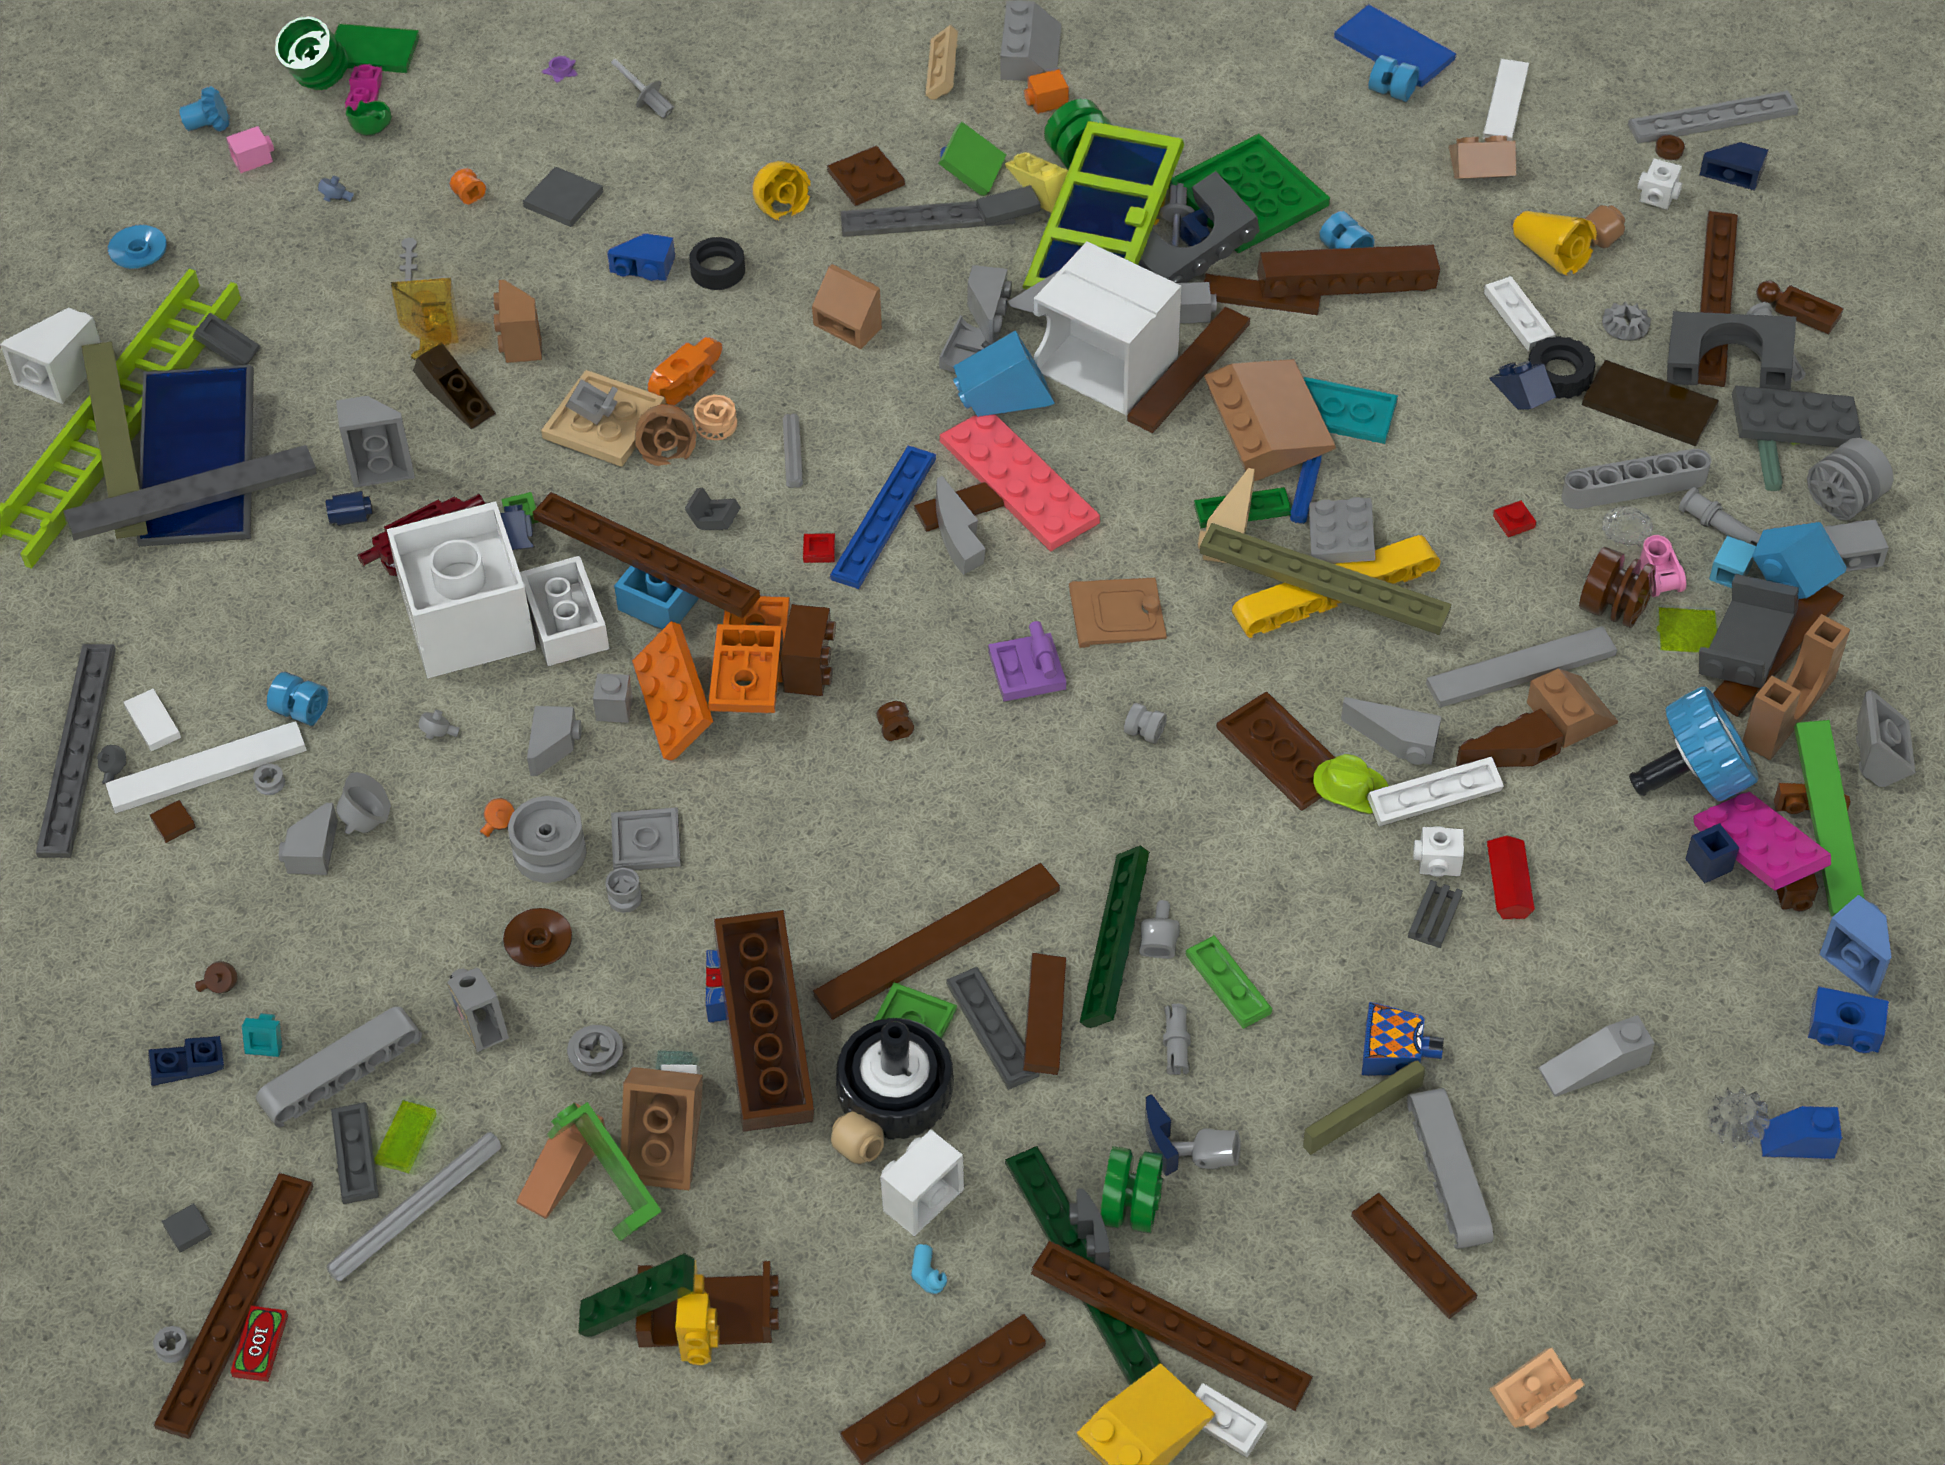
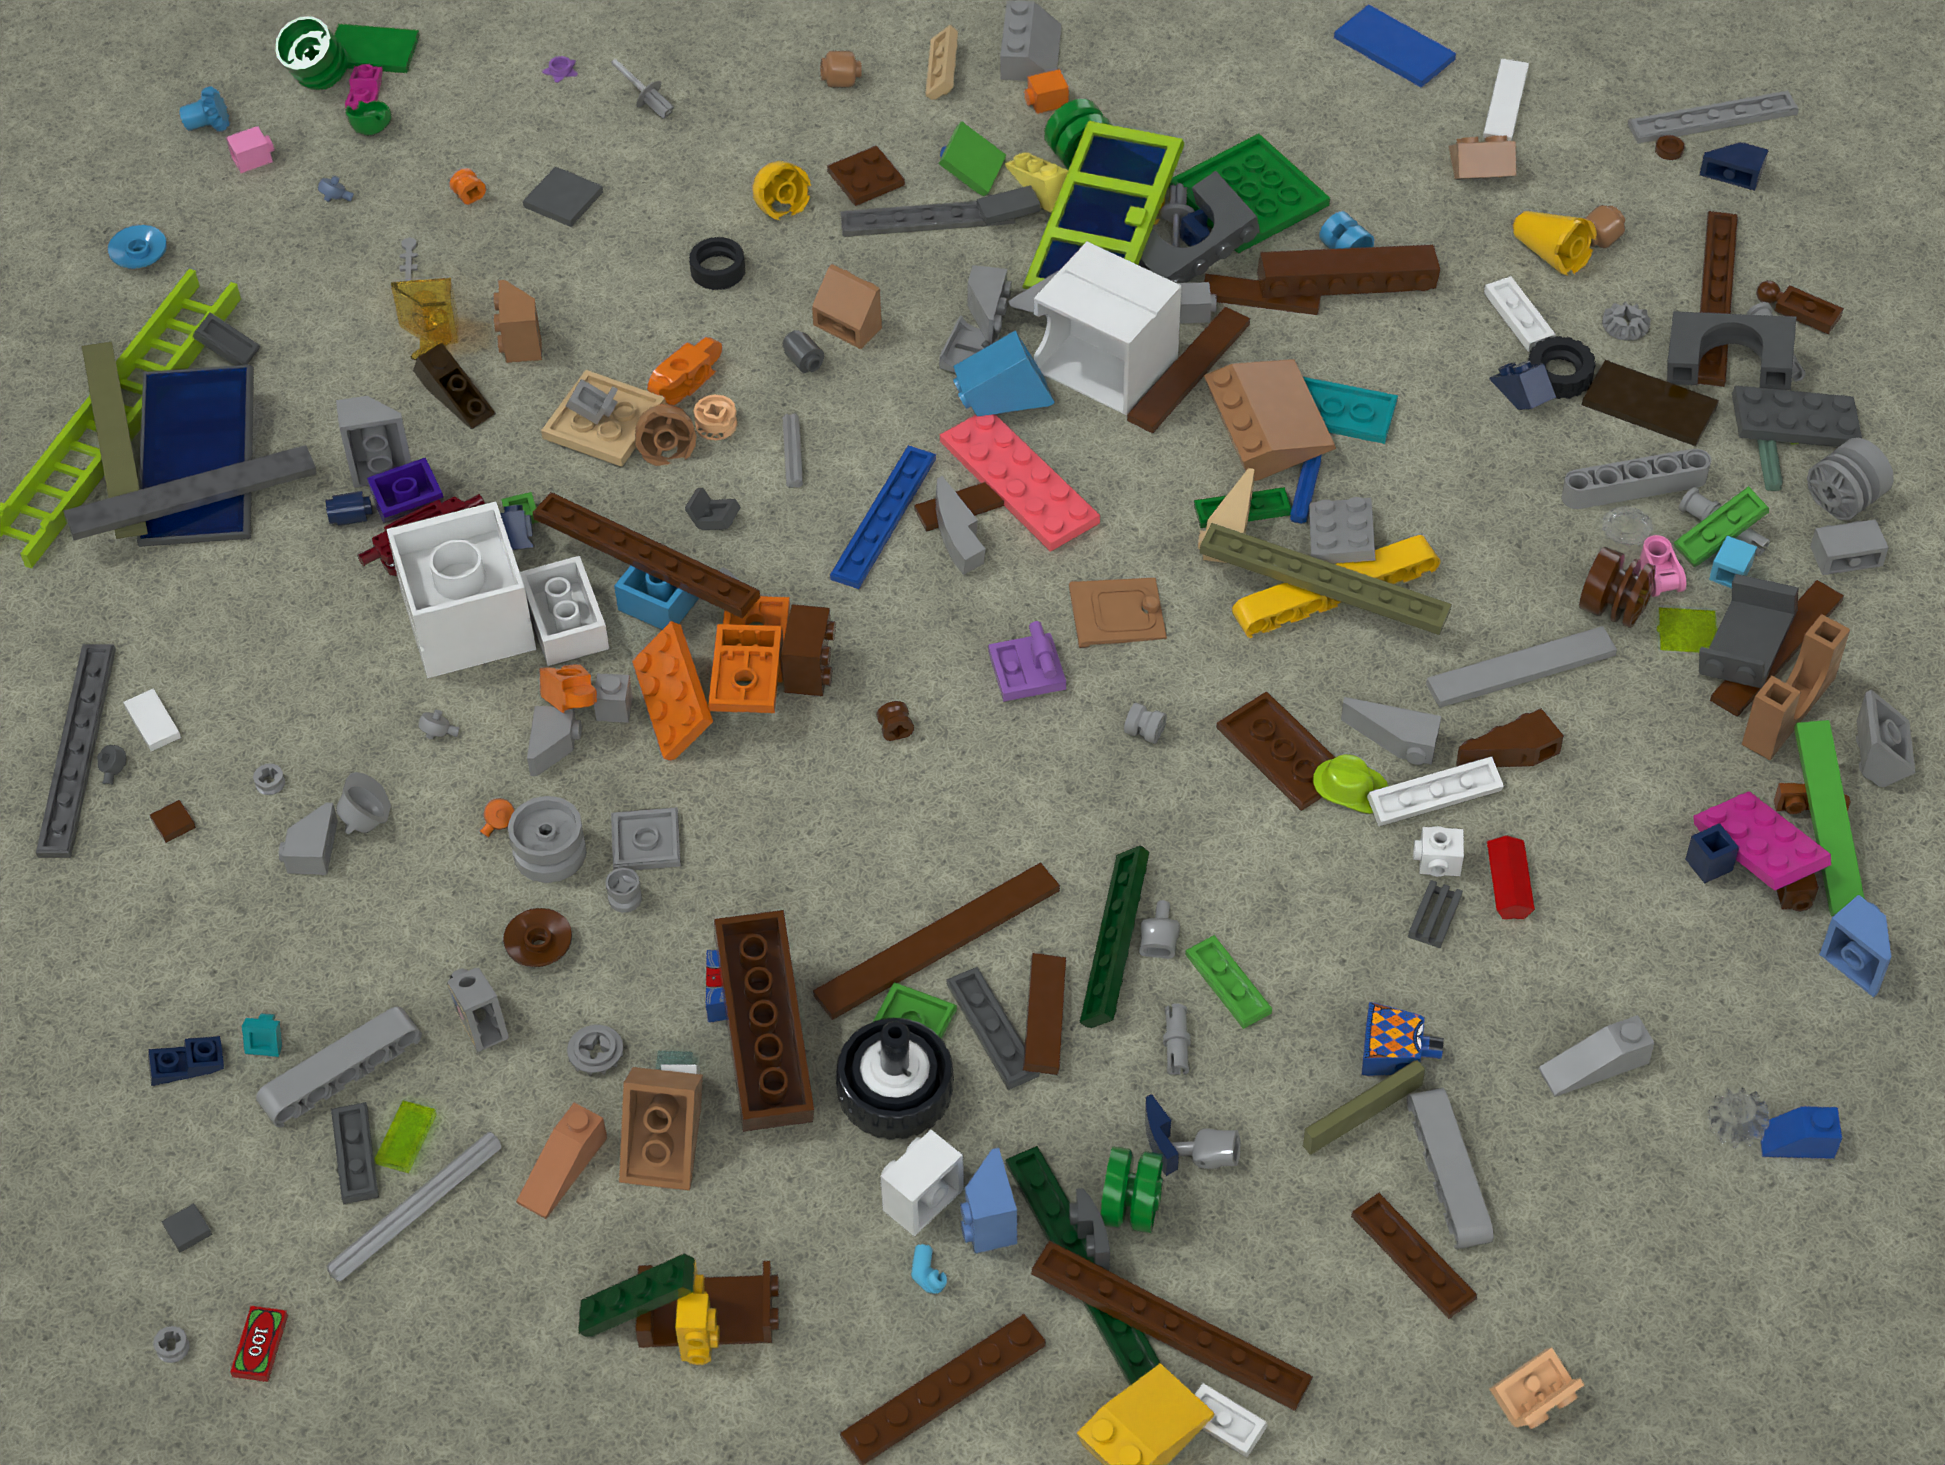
white slope [0,308,101,404] -> none
white tile [105,721,307,813] -> none
reddish brown tile [154,1173,314,1439] -> none
reddish brown piece [195,961,237,994] -> none
dark azure wheel [267,672,329,726] -> none
bright green panel [547,1102,662,1241] -> none
blue slope [607,233,675,281] -> none
red tile [803,533,835,563] -> none
tan head [831,1111,884,1164] -> none
dark azure wheel [1368,55,1420,102] -> none
red plate [1493,500,1537,537] -> none
medium nougat slope [1527,668,1618,748] -> none
dark azure wheel [1629,686,1759,801] -> none
white brick [1638,158,1682,209] -> none
dark azure slope [1752,522,1847,599] -> none
blue brick [1808,986,1889,1053] -> none
none -> dark purple slope [367,457,444,524]
none -> orange piece [540,664,597,713]
none -> dark grey brick [782,330,824,373]
none -> medium nougat head [820,51,861,88]
none -> medium blue slope [960,1148,1017,1253]
none -> bright green tile [1674,486,1769,567]

